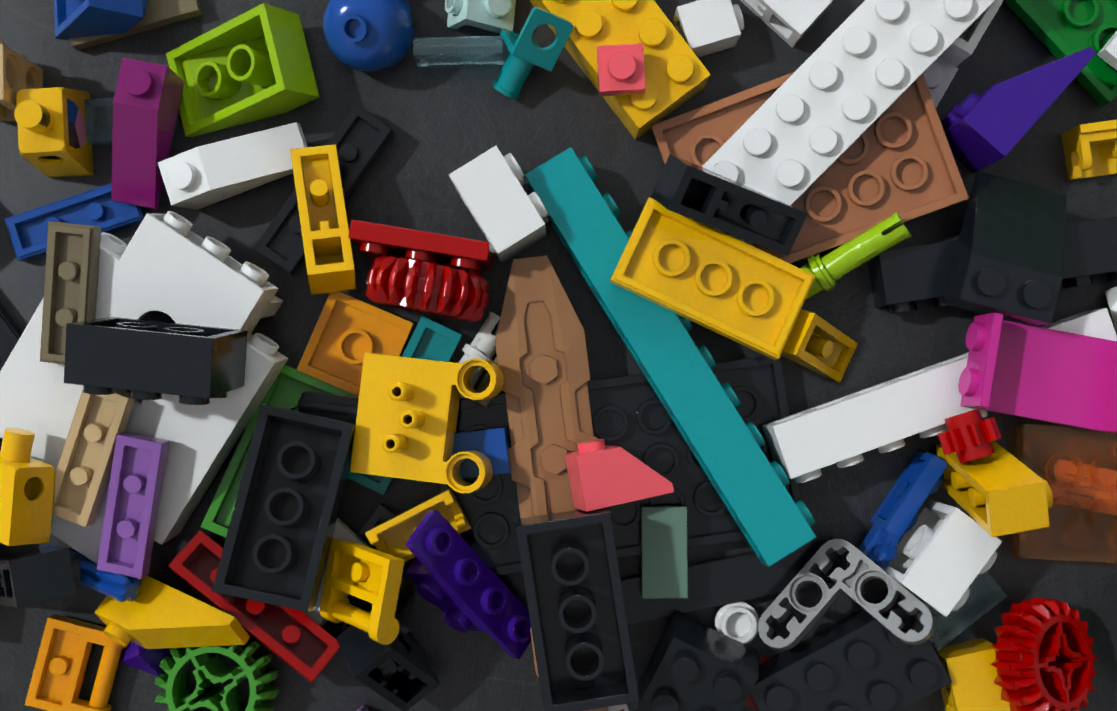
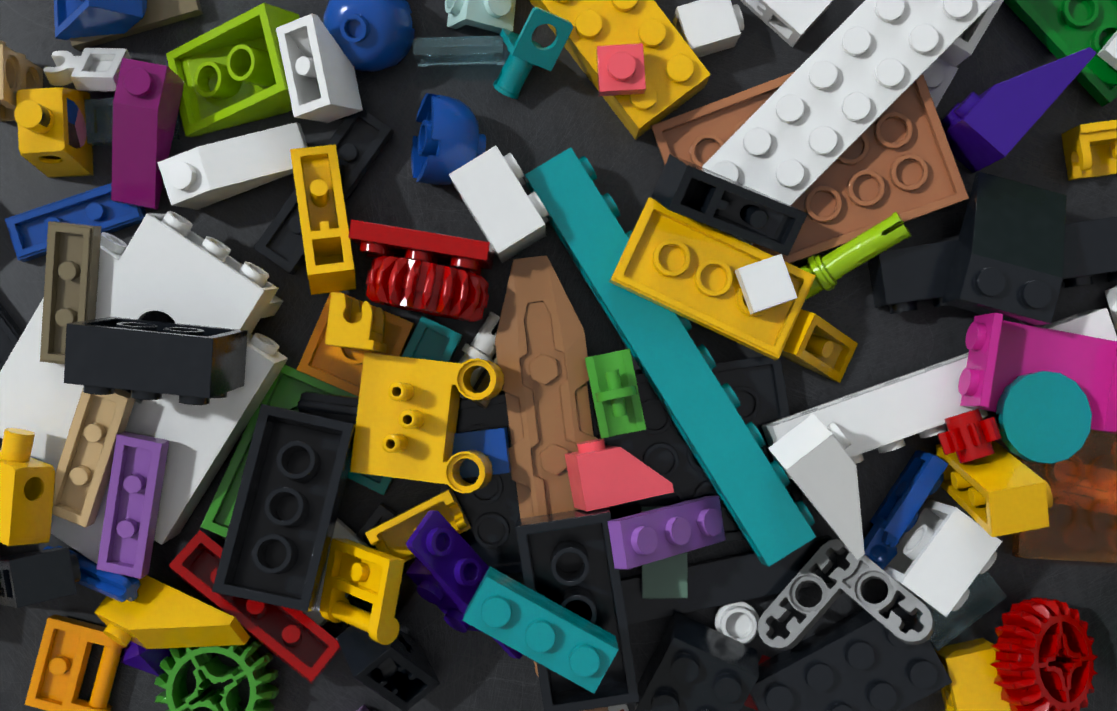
none -> white plate [43,48,131,92]
none -> white slope [276,13,363,123]
none -> yellow hinge [325,292,387,353]
none -> blue cylinder [411,93,486,185]
none -> teal brick [462,567,619,694]
none -> bright green hips [585,349,646,439]
none -> medium lavender plate [607,496,726,569]
none -> white tile [735,254,798,315]
none -> white slope [768,413,865,560]
none -> teal tile [996,371,1092,464]

